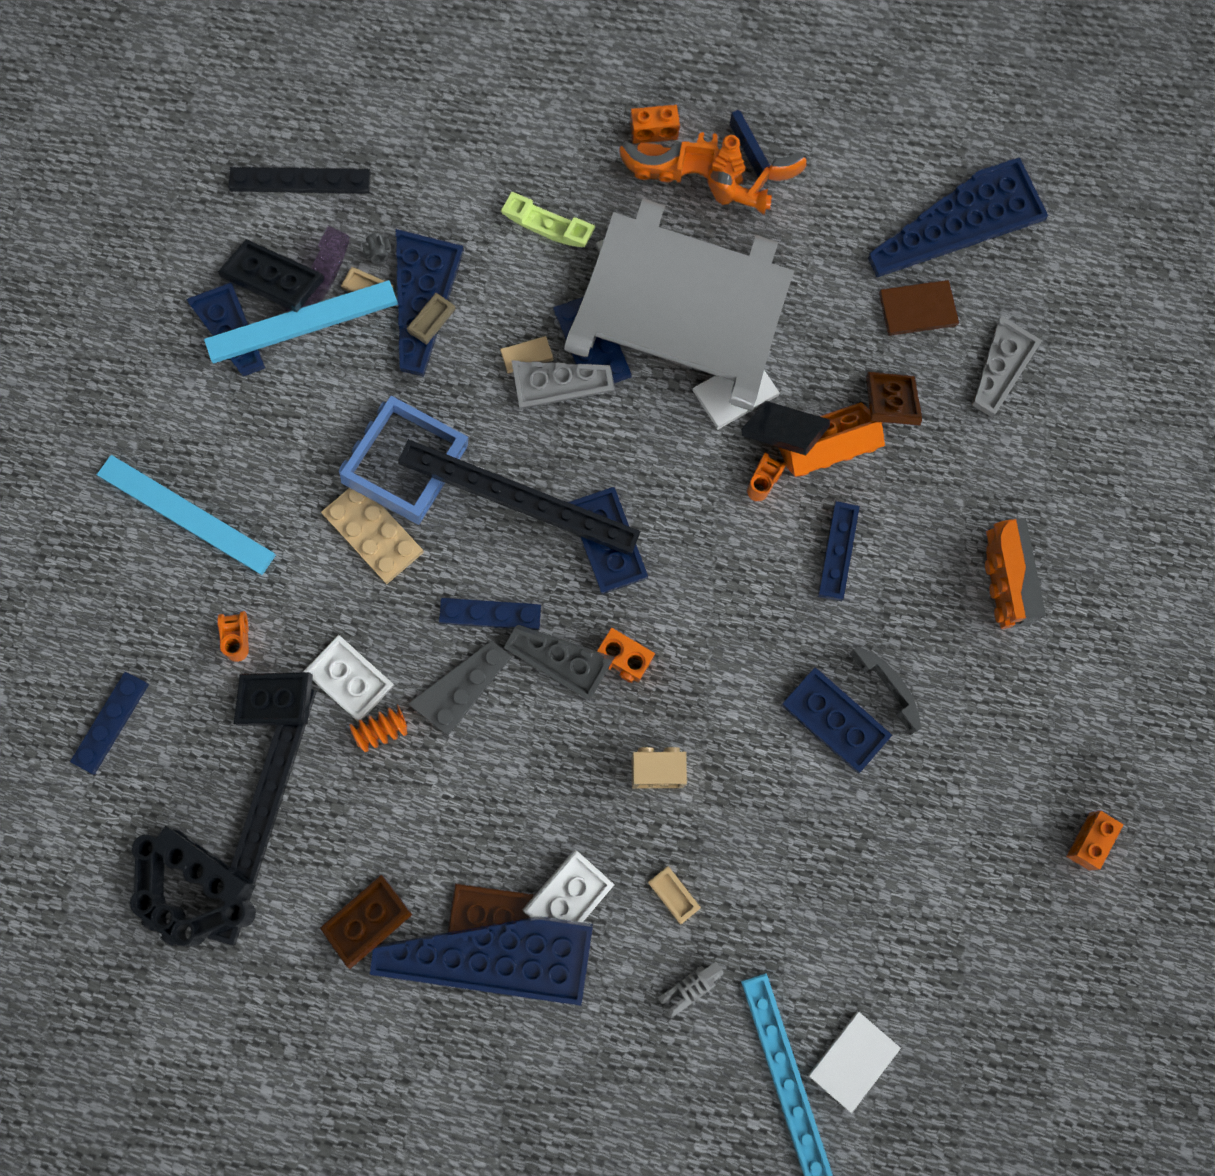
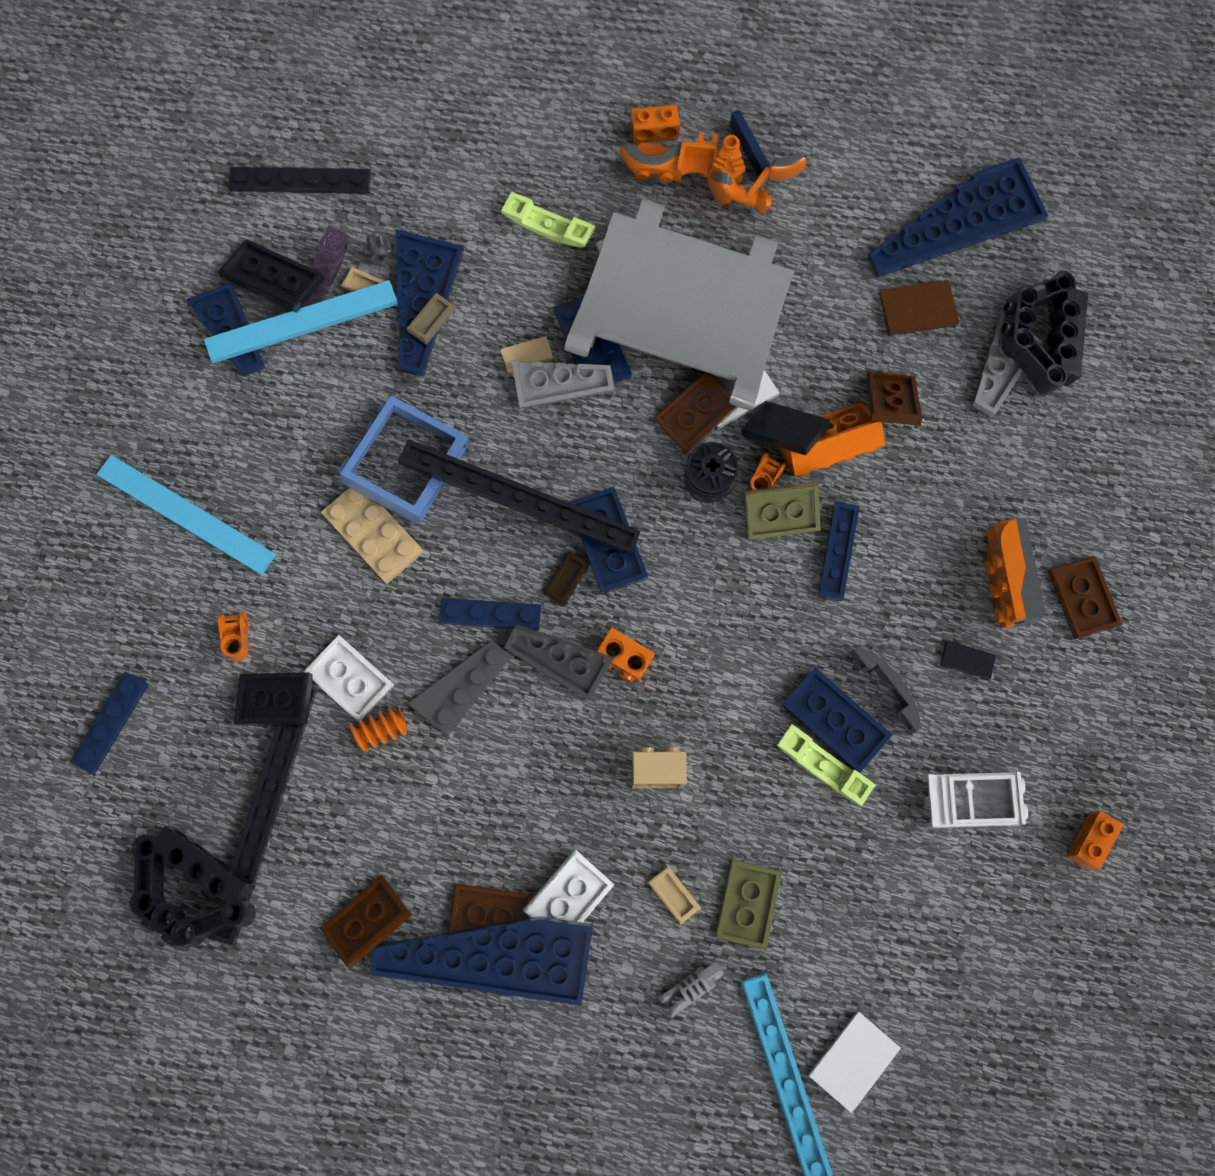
none -> dark brown tile [543,552,590,607]
none -> reddish brown tile [653,372,738,454]
none -> black wheel [683,442,739,503]
none -> olive tile [714,859,782,950]
none -> olive tile [743,482,821,540]
none -> yellowish green slope [777,724,875,806]
none -> white door [922,772,1028,828]
none -> black tile [940,641,996,680]
none -> black brick [1001,270,1088,395]
none -> reddish brown tile [1048,556,1123,640]

